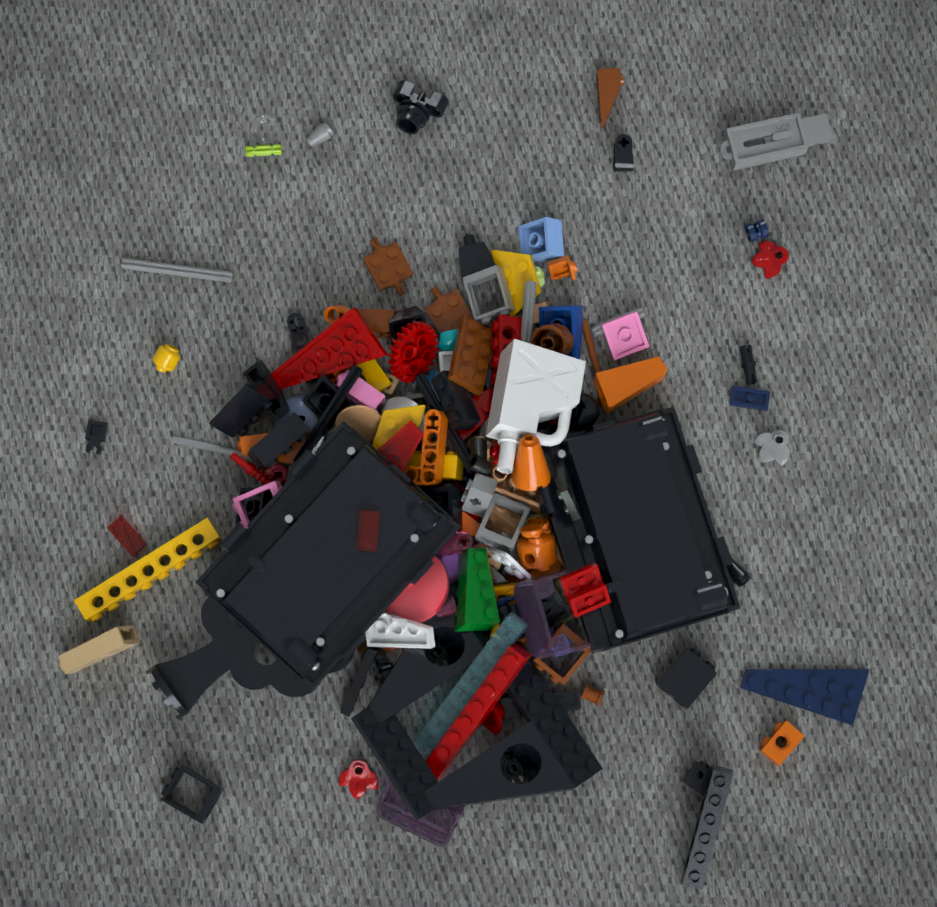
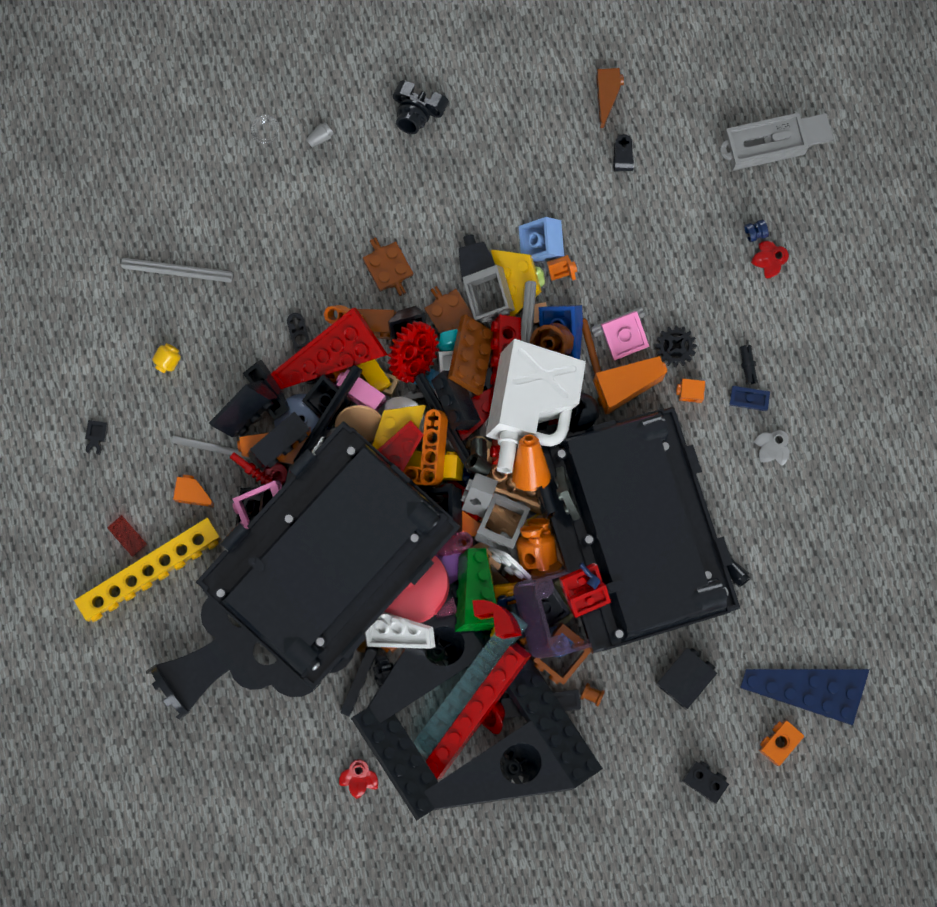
tan slope [58,625,141,674] -> none
black window [161,765,224,824] -> none
lime axle [245,144,282,157] -> none
clear red plate [356,510,380,552] -> none
clear purple windscreen [376,779,465,847] -> none
black brick [682,765,733,889] -> none
none -> orange slope [173,475,214,507]
none -> red brick [472,600,522,639]
none -> dark blue hand [579,562,600,589]
none -> black gear [655,325,697,368]
none -> orange brick [676,379,705,403]

